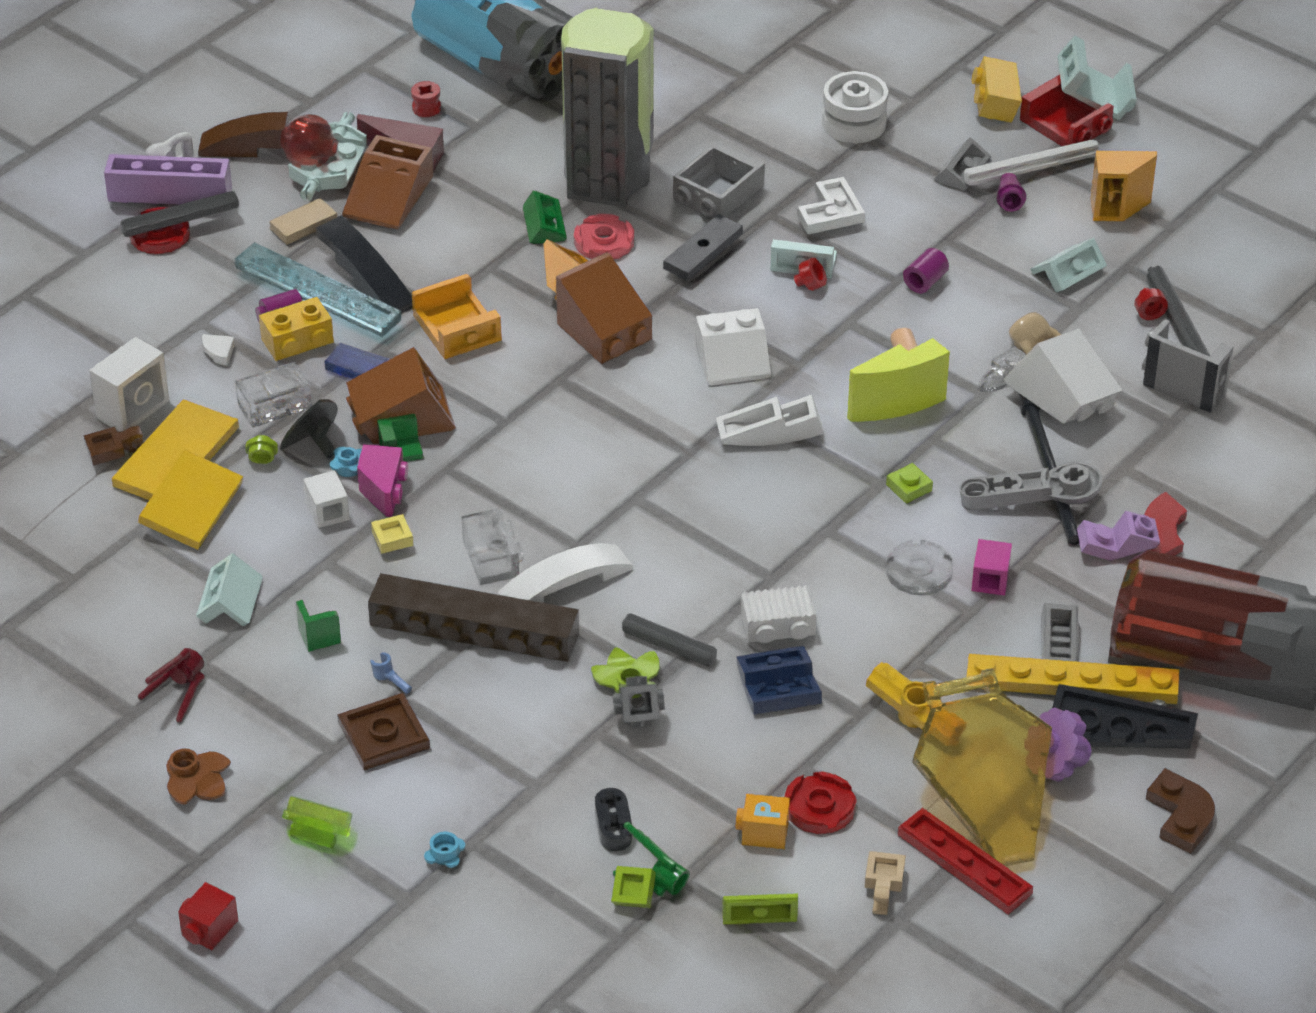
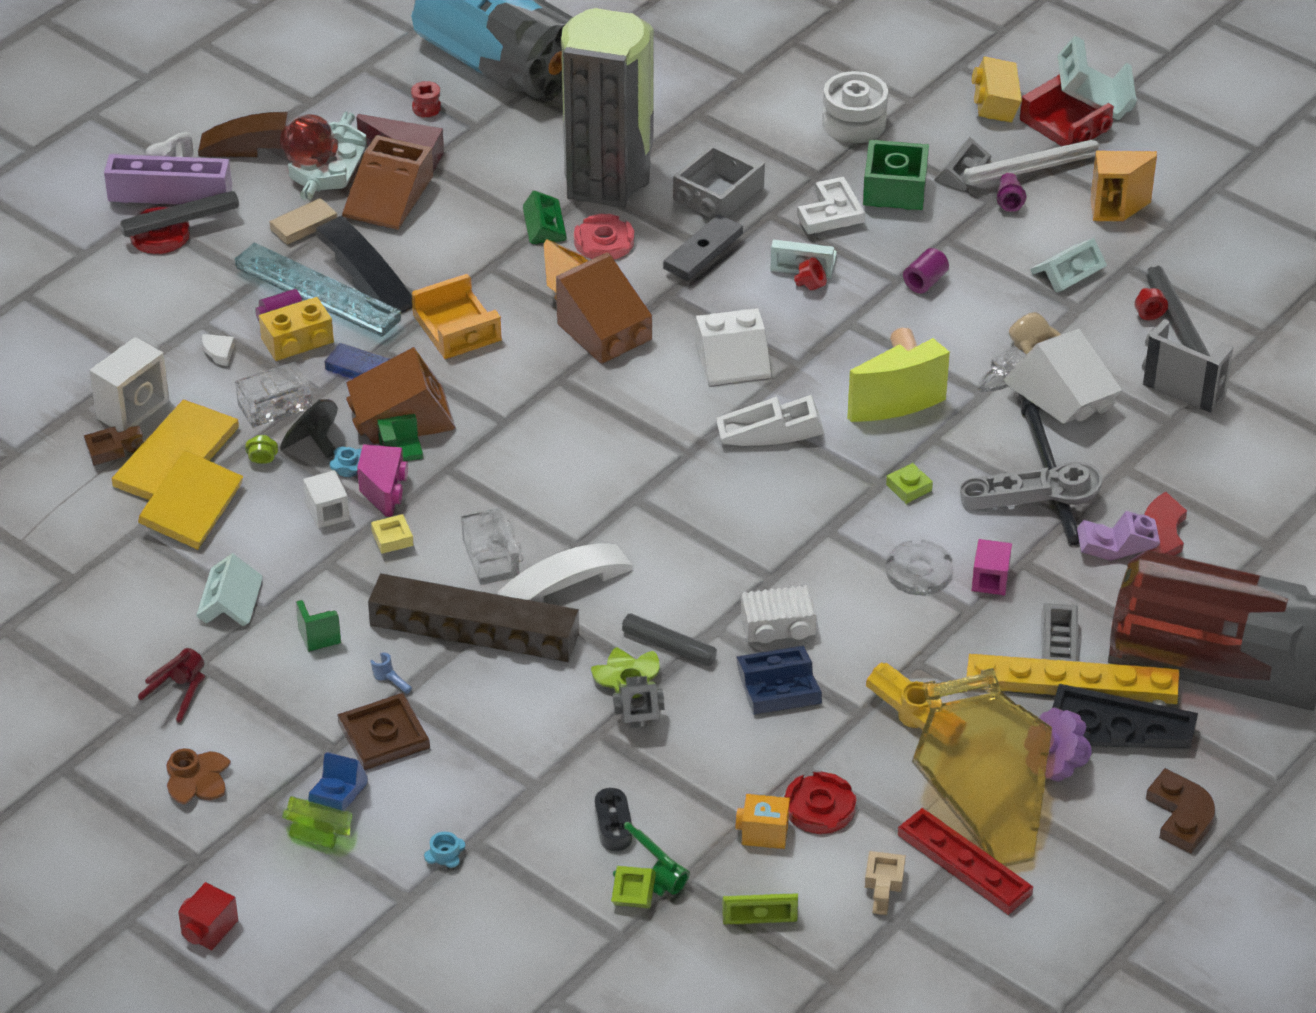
none -> blue slope [308,752,368,814]
none -> green brick [863,139,929,210]

